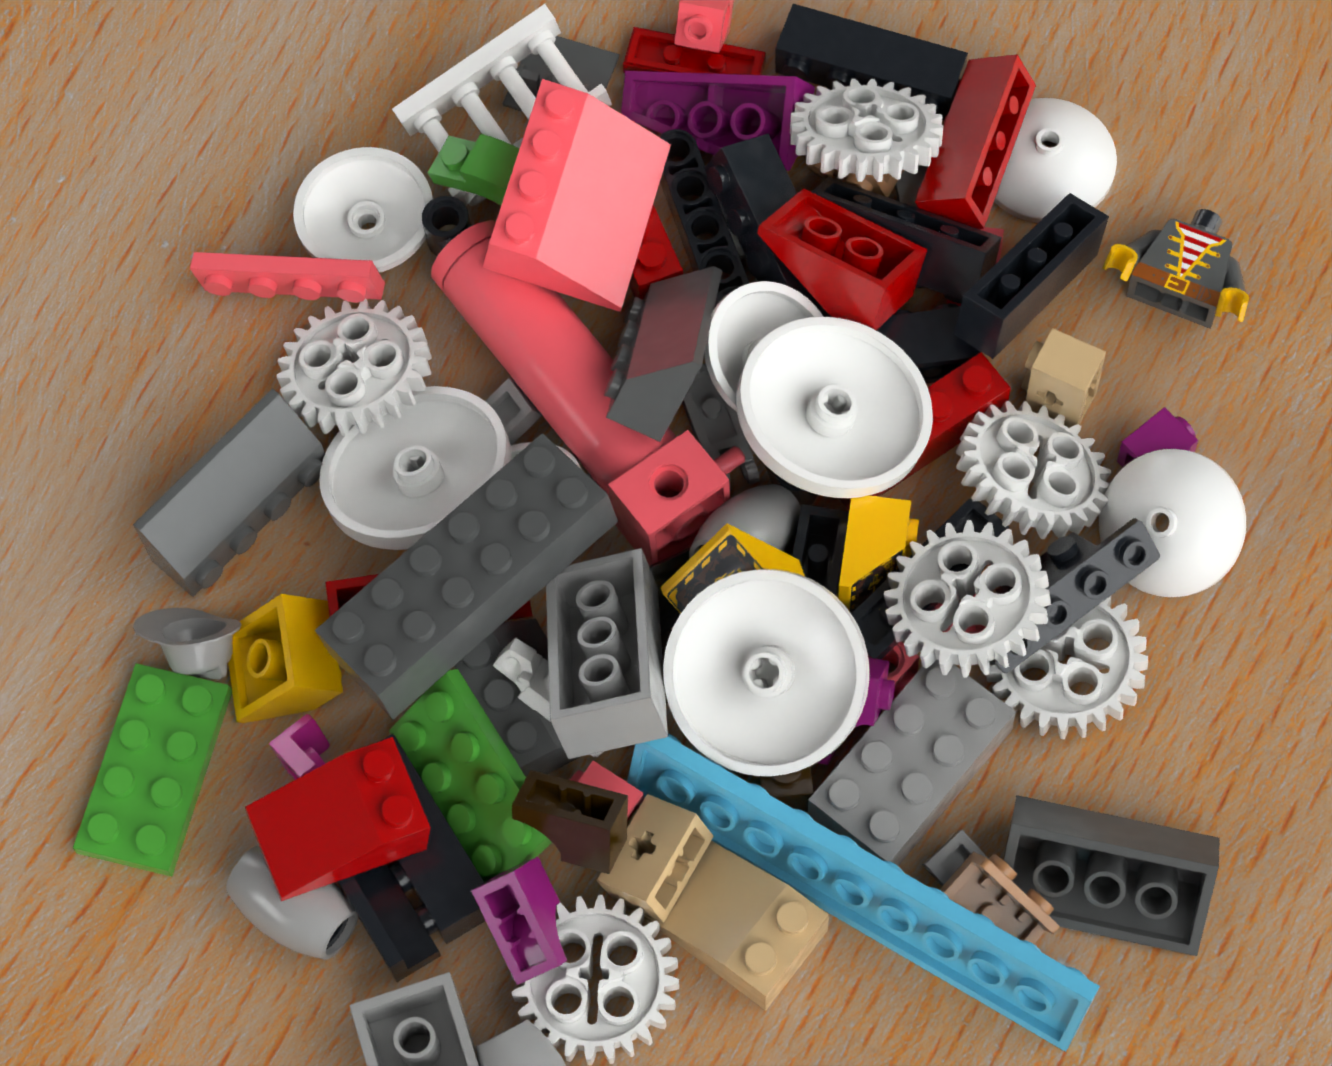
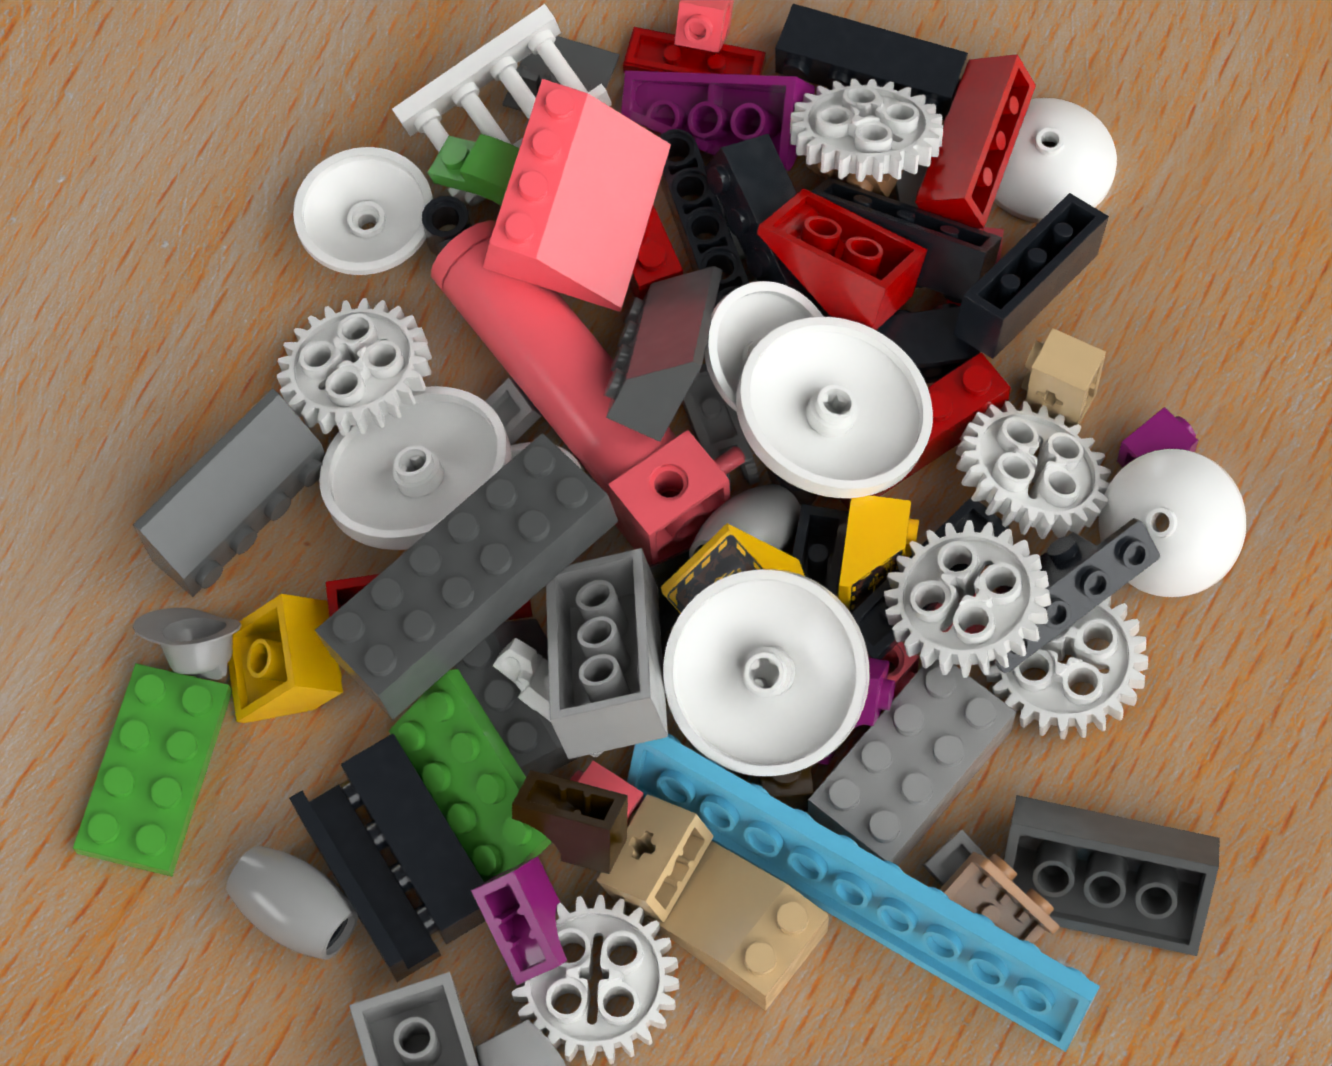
coral plate [190,252,385,303] -> none
red slope [245,737,431,901] -> none
dark pink bracket [269,714,330,780] -> none
torso [1102,209,1249,329] -> none

